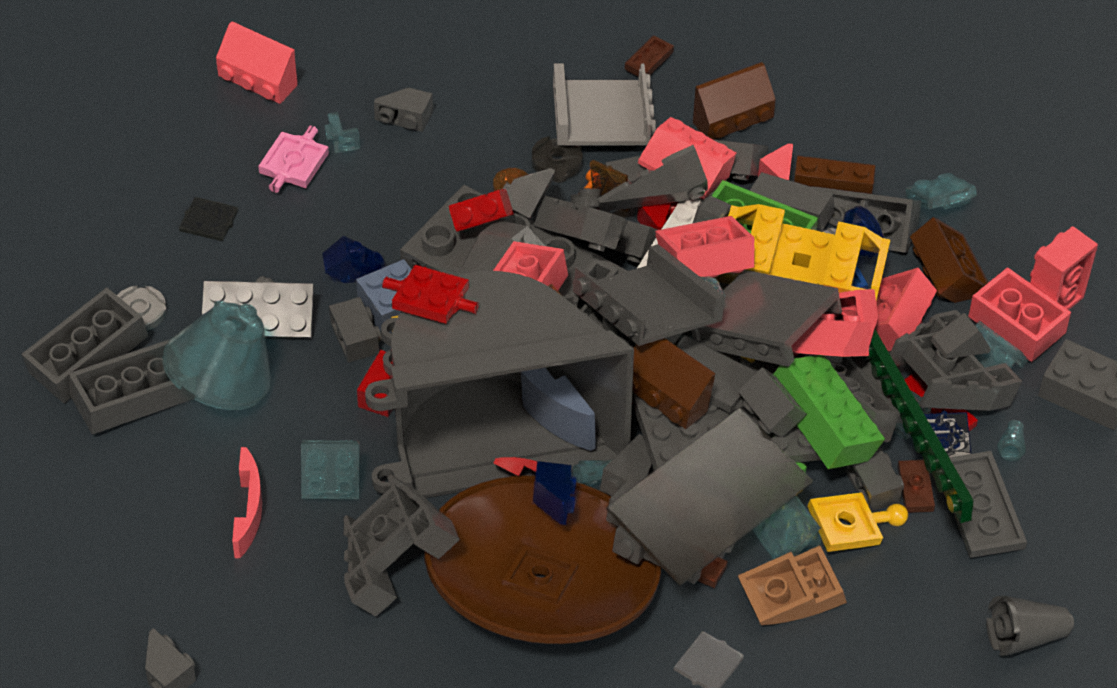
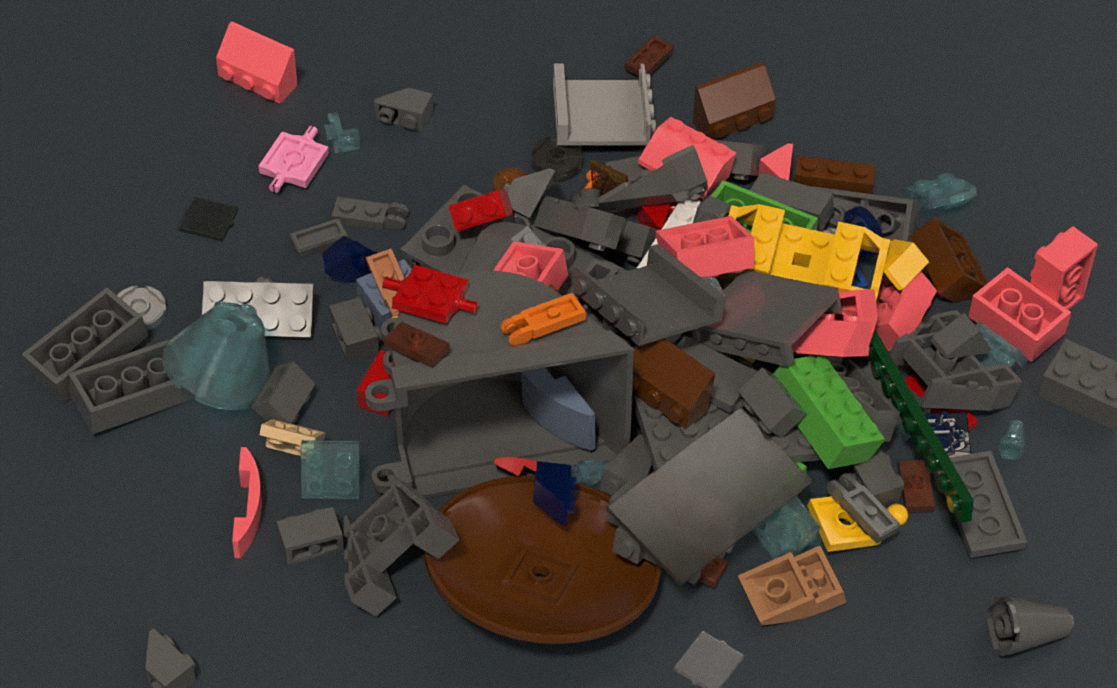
none -> dark grey brick [251,361,315,424]
none -> tan bracket [260,419,325,460]
none -> dark grey brick [276,507,344,565]
none -> dark grey tile [289,218,349,258]
none -> dark grey hinge [331,197,409,230]
none -> nougat hinge [366,249,405,317]
none -> copper plate [384,322,450,368]
none -> orange hinge [500,293,586,346]
none -> dark grey hinge [826,473,901,543]
none -> yellow slope [883,239,929,291]

